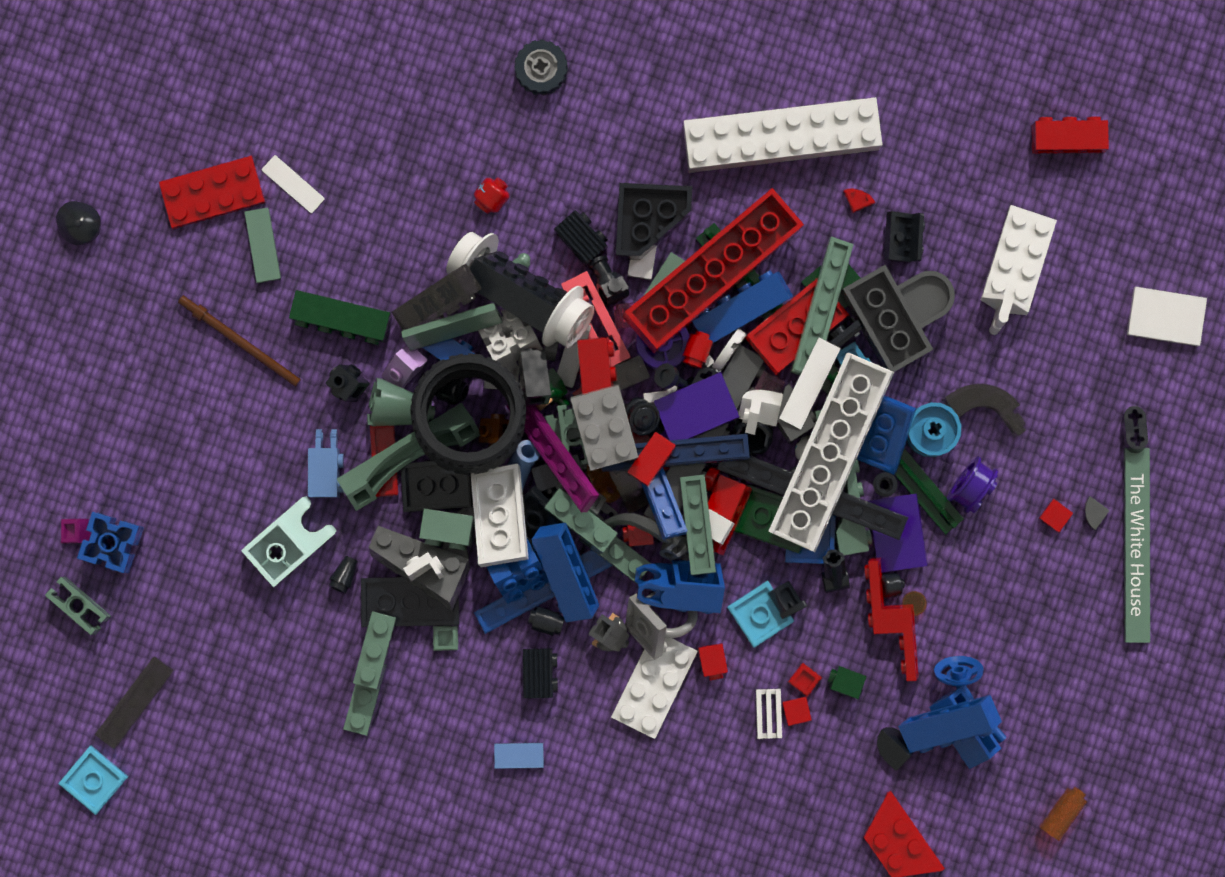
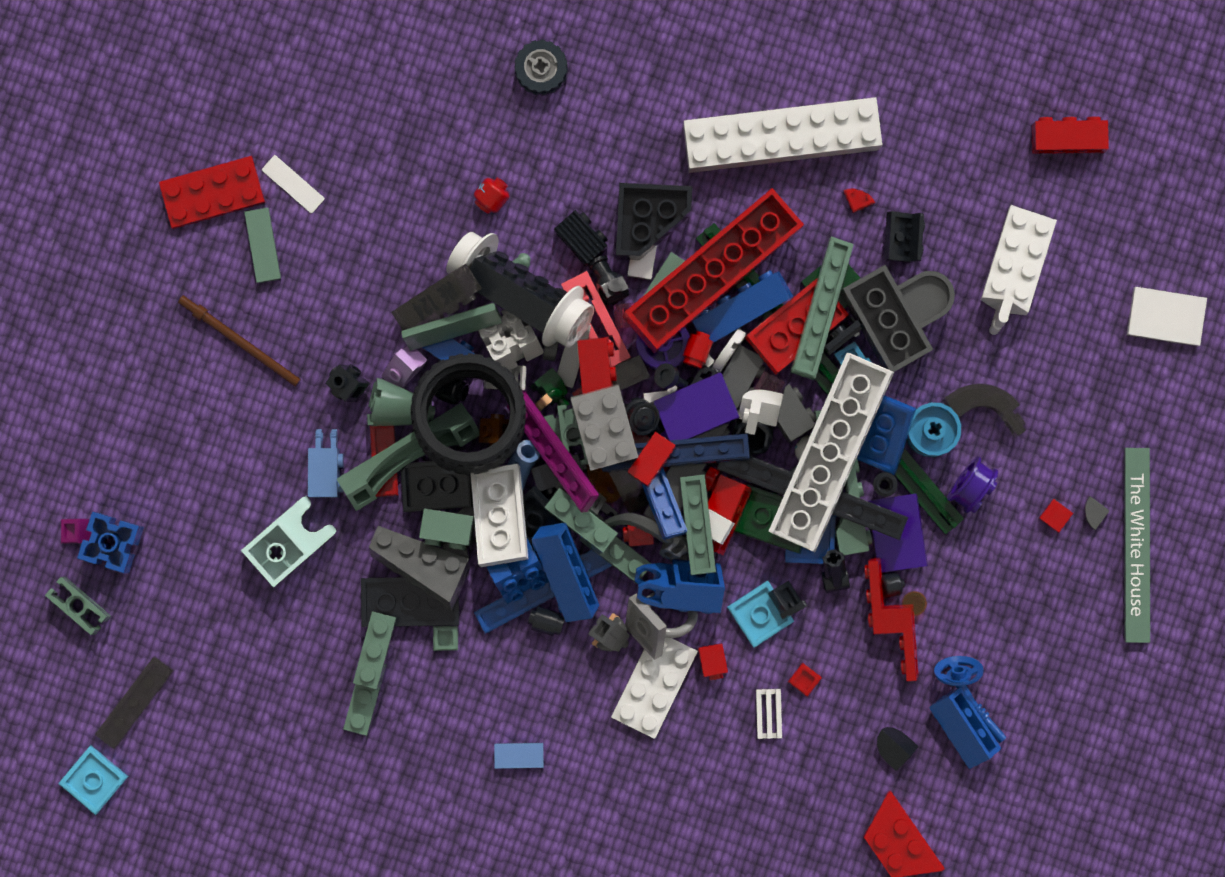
black hat [56,201,101,245] -> none
dark green brick [289,290,392,345] -> none
black cone [328,556,358,594] -> none
white bracket [403,552,444,581] -> none
black brick [518,348,551,406] -> none
black brick [523,648,558,698] -> none
white sticker [779,338,840,429] -> none
red tile [782,696,812,726] -> none
dark green brick [827,665,867,699] -> none
blue brick [898,695,1002,753] -> none
clear orange brick [1039,786,1087,841] -> none
black beam [1122,406,1148,453] -> none

